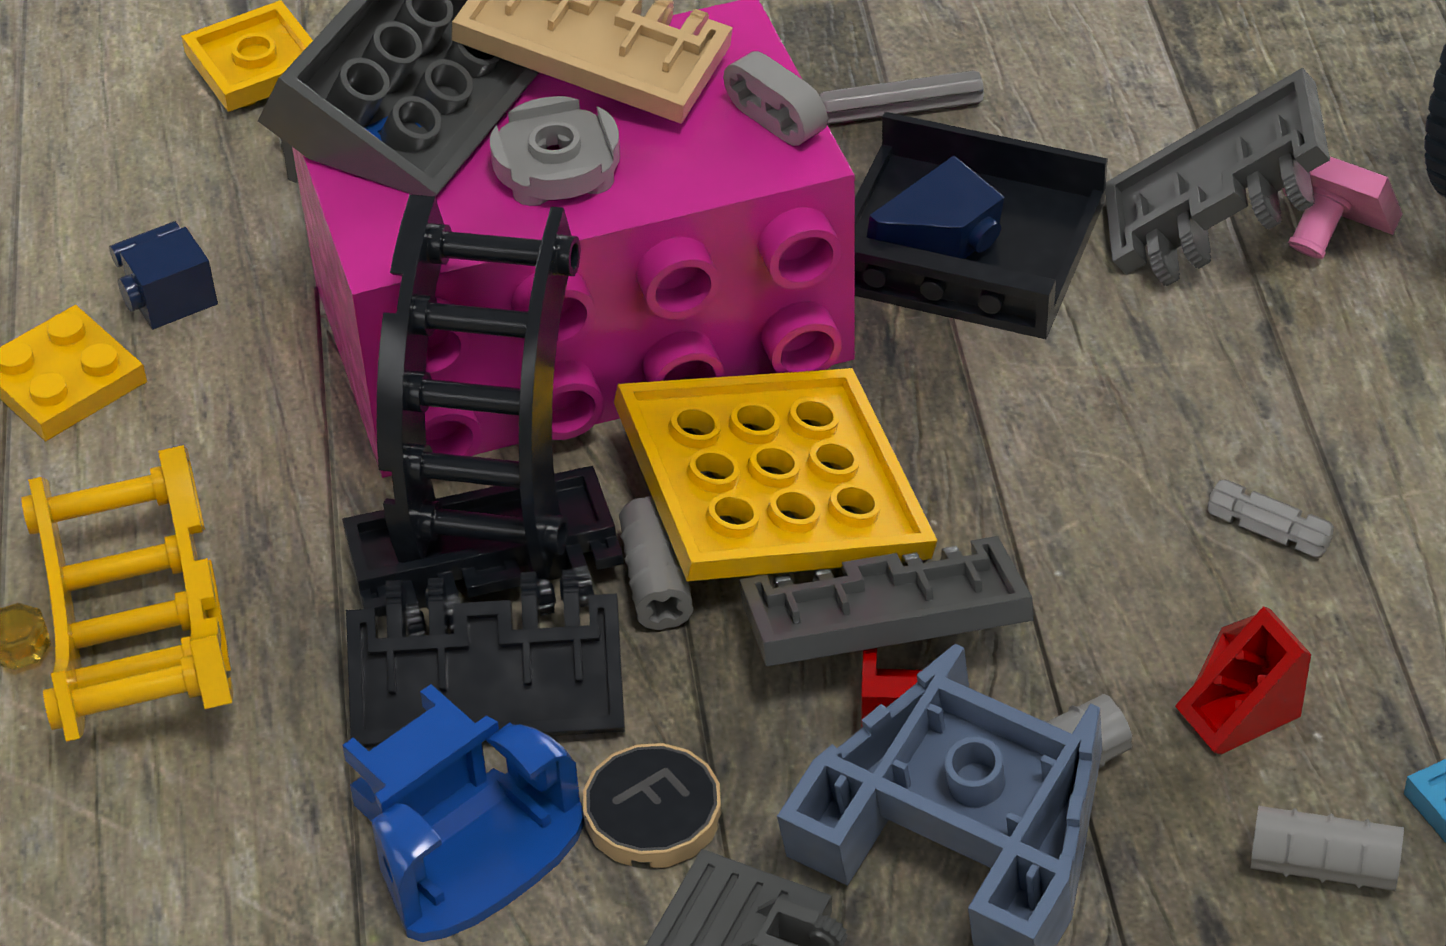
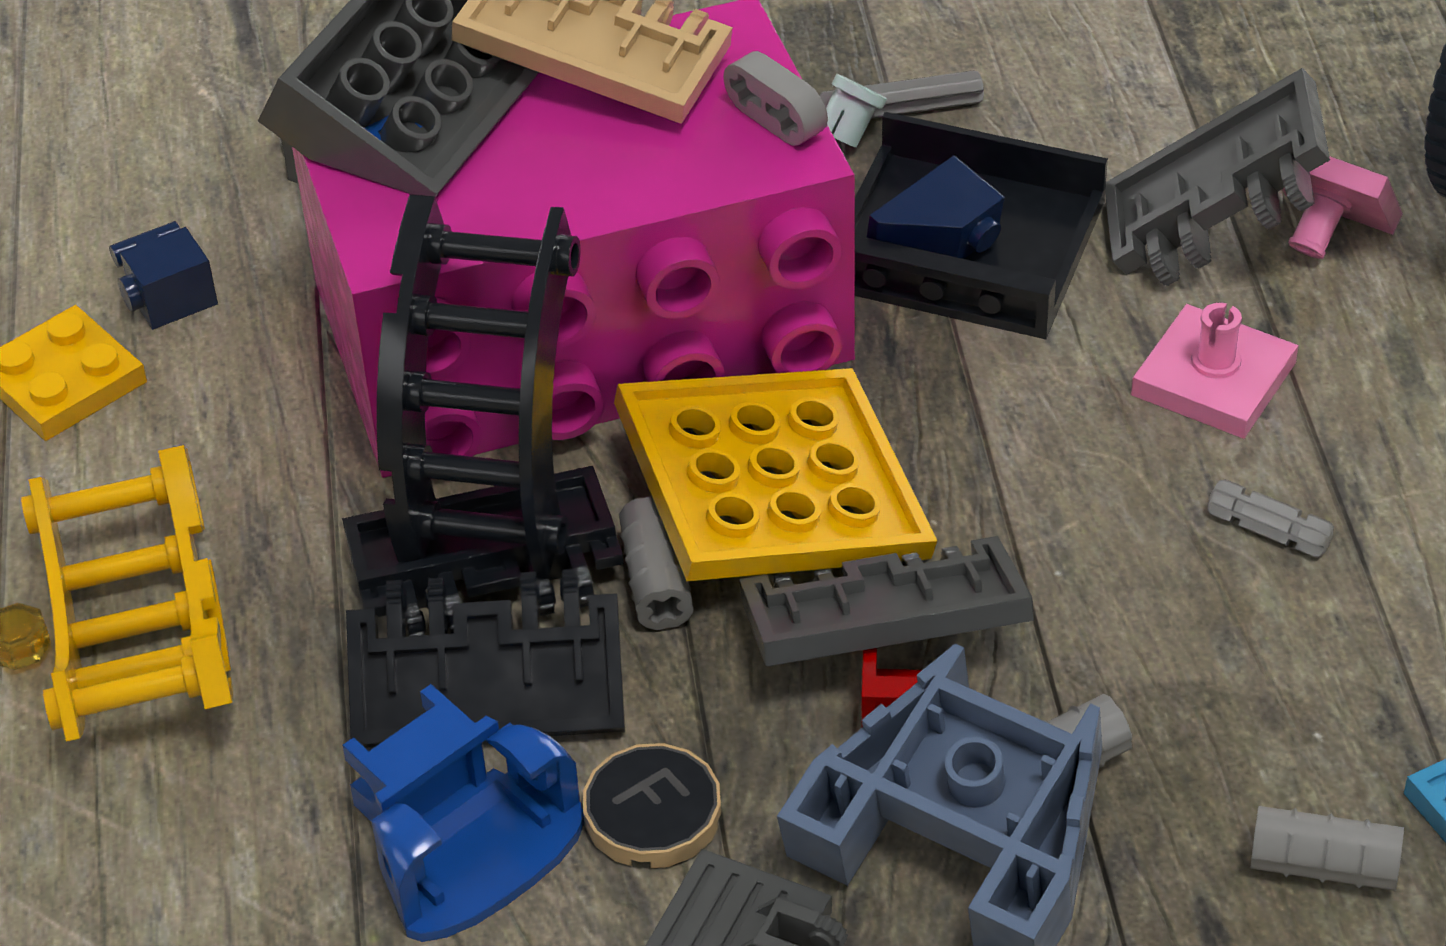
yellow plate [181,0,313,112] -> none
light grey plate [490,96,620,206] -> none
red slope [1175,606,1311,755] -> none
none -> light aqua bush [826,74,887,148]
none -> bright pink tile [1131,303,1299,439]

